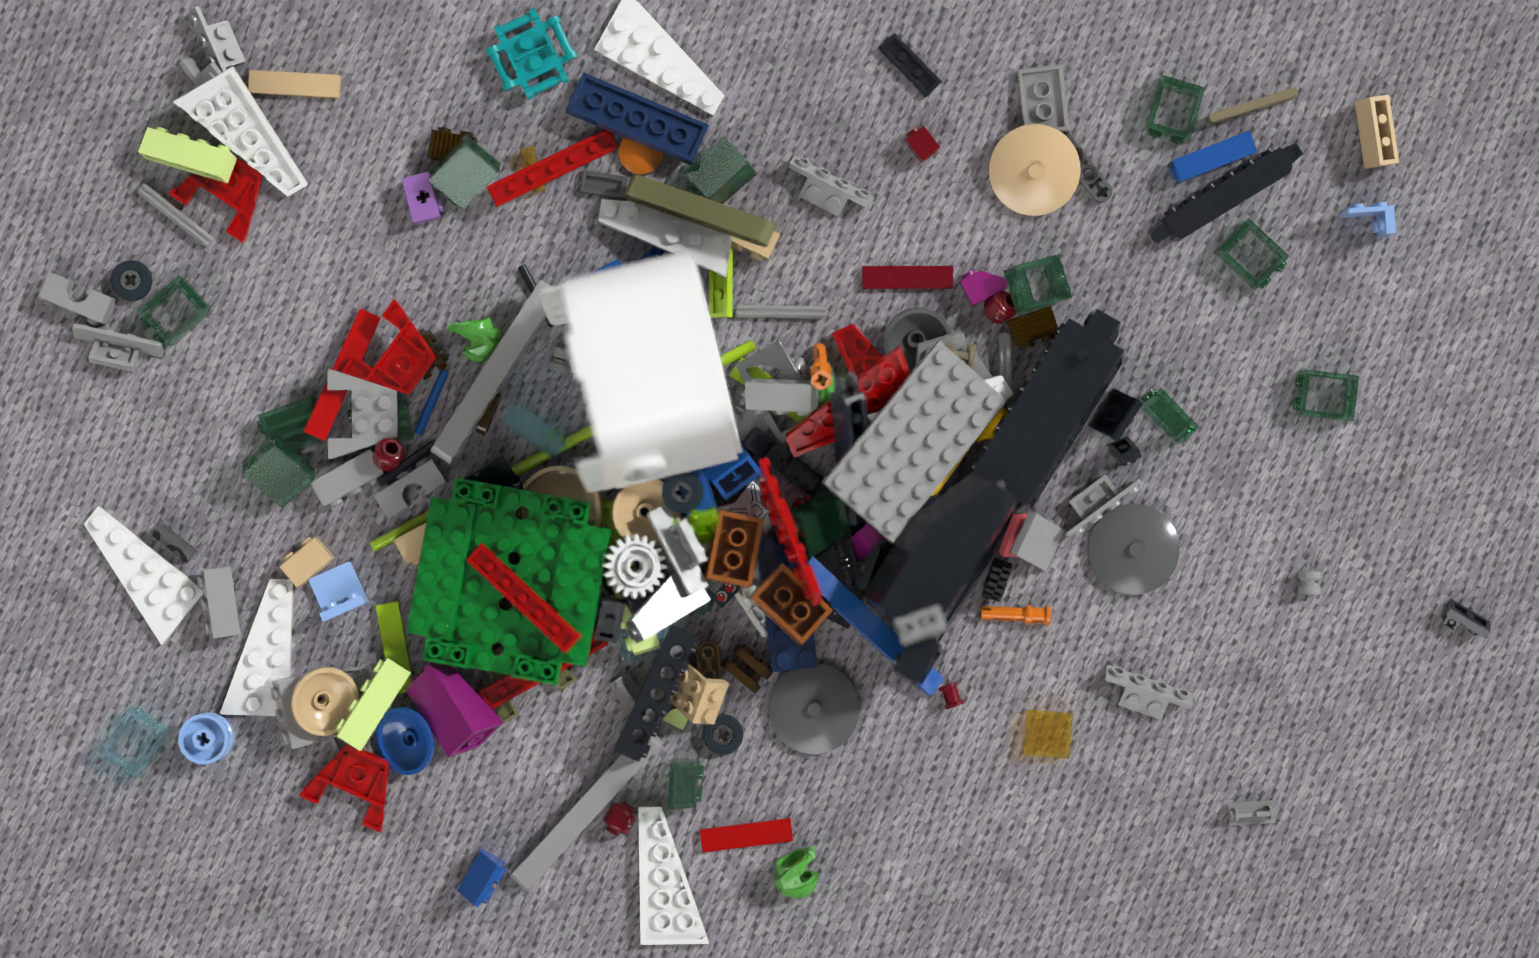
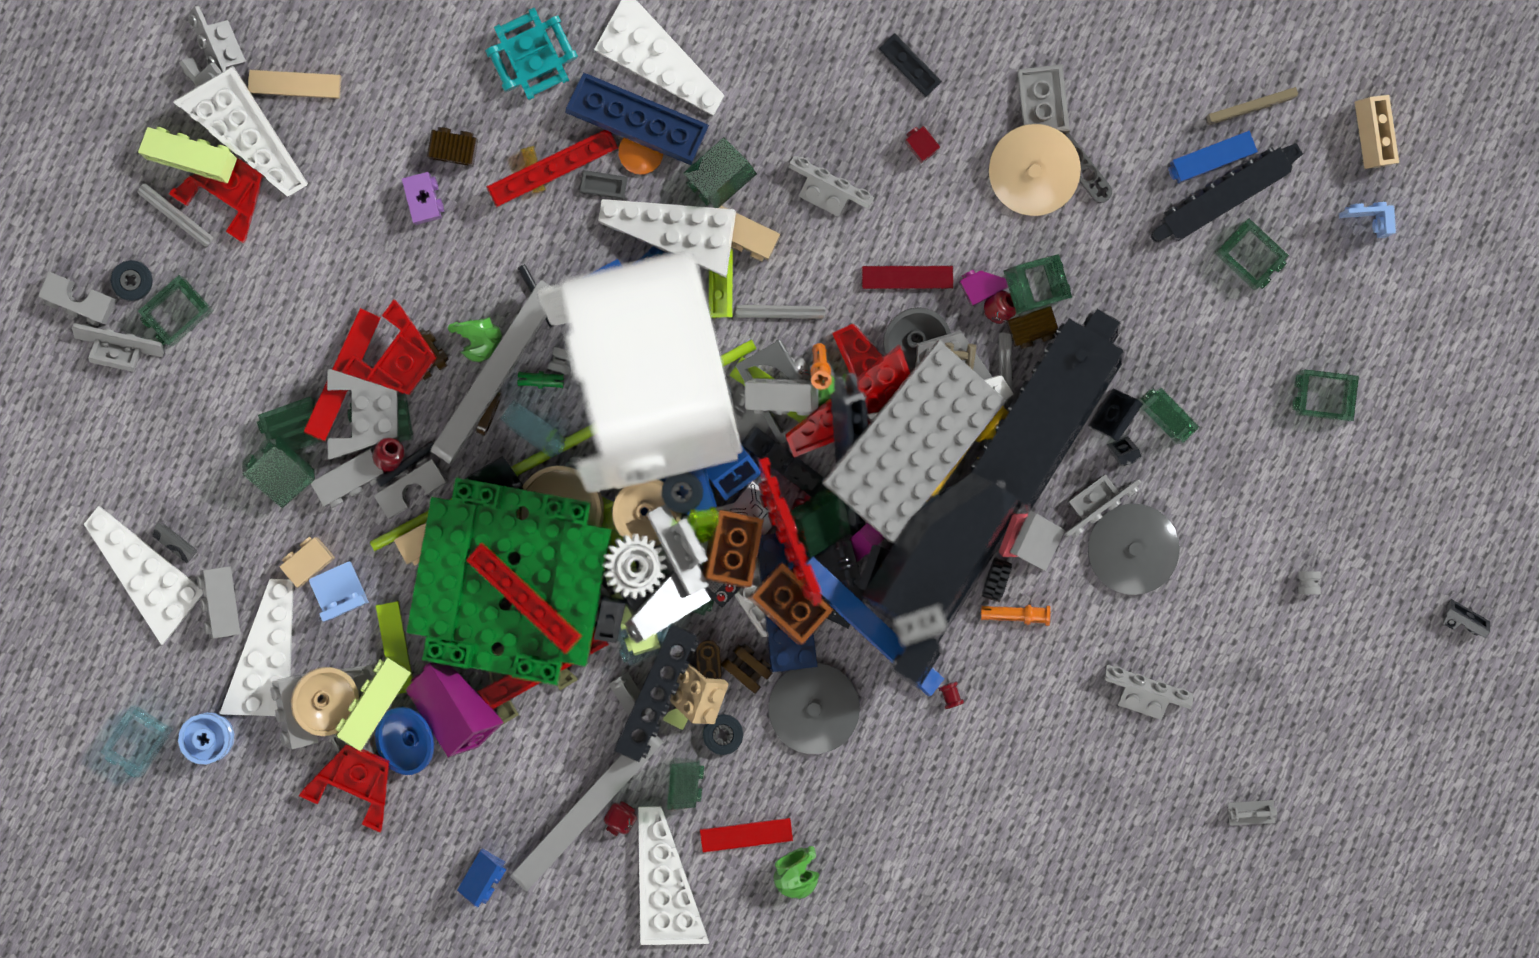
blue bar [414,370,449,436] -> none
clear green brick [428,135,501,209] -> none
olive beam [624,174,776,247] -> none
clear yellow plate [1023,709,1073,759] -> none
clear green window [1144,75,1205,145] -> none
none -> green pin [517,371,564,389]

